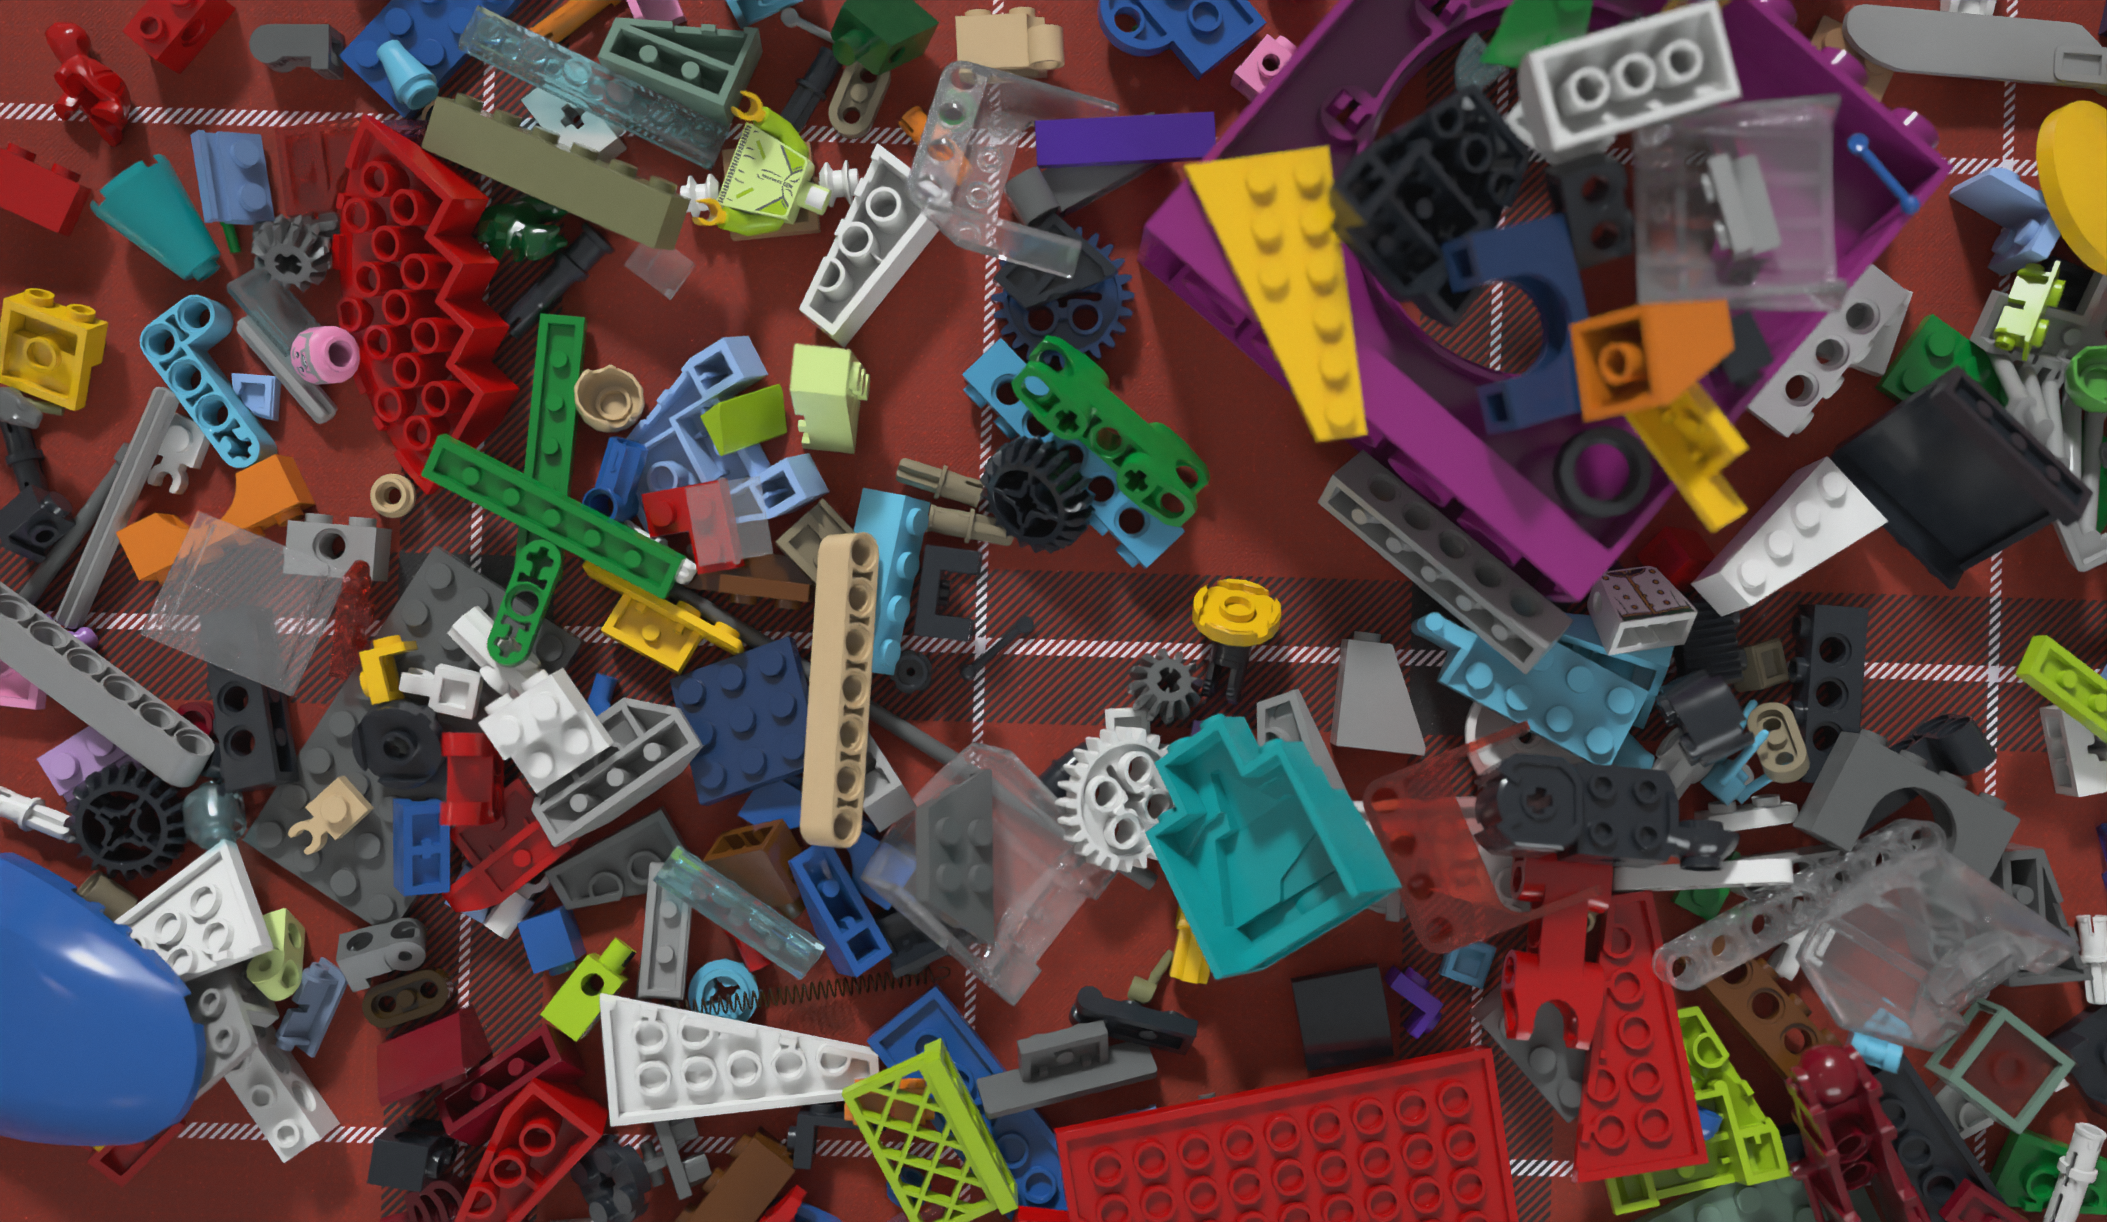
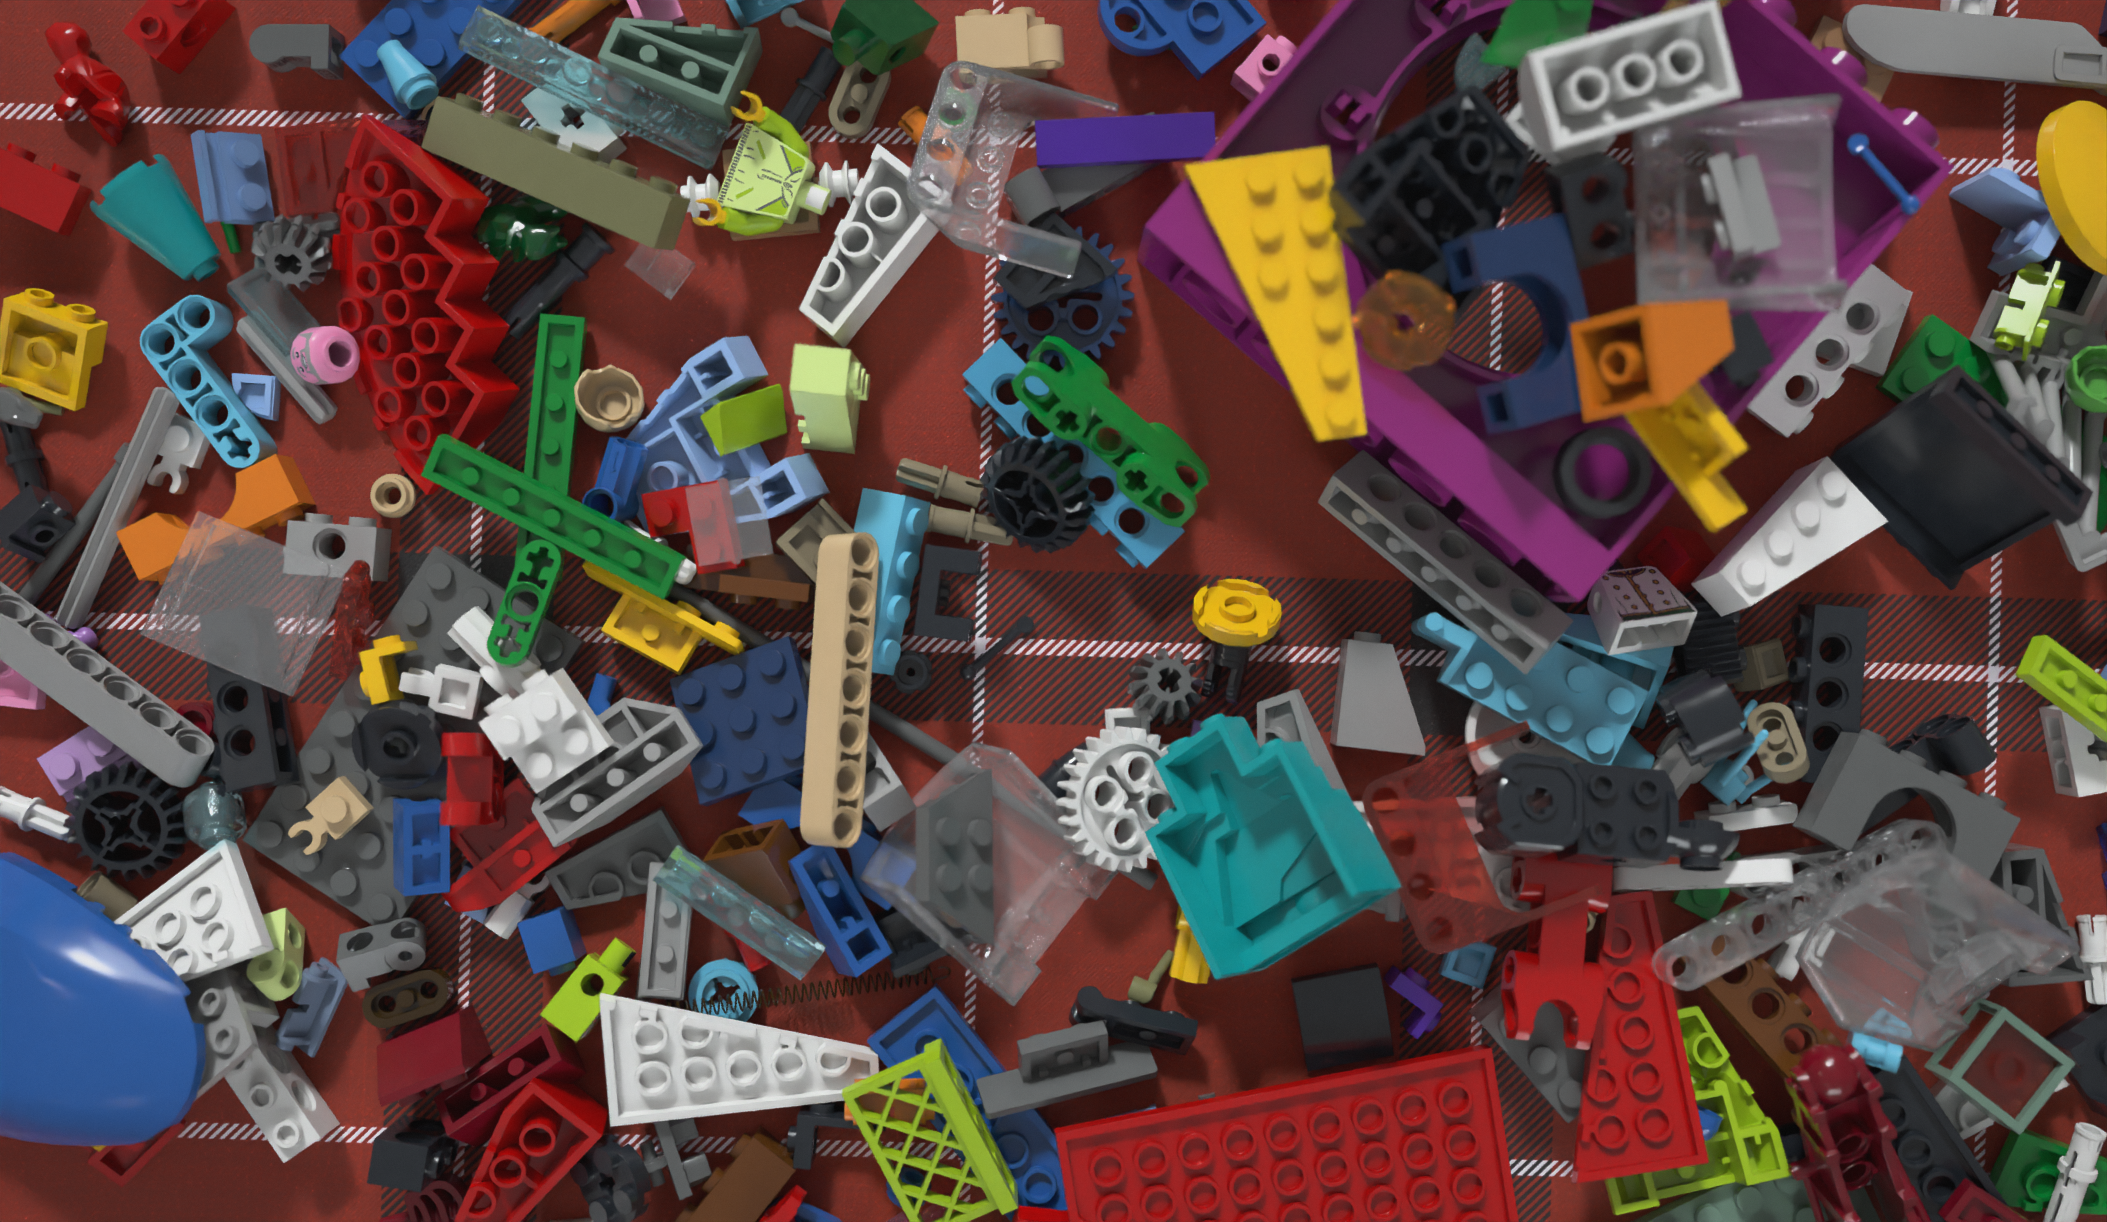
none -> clear orange plate [1354,271,1455,371]

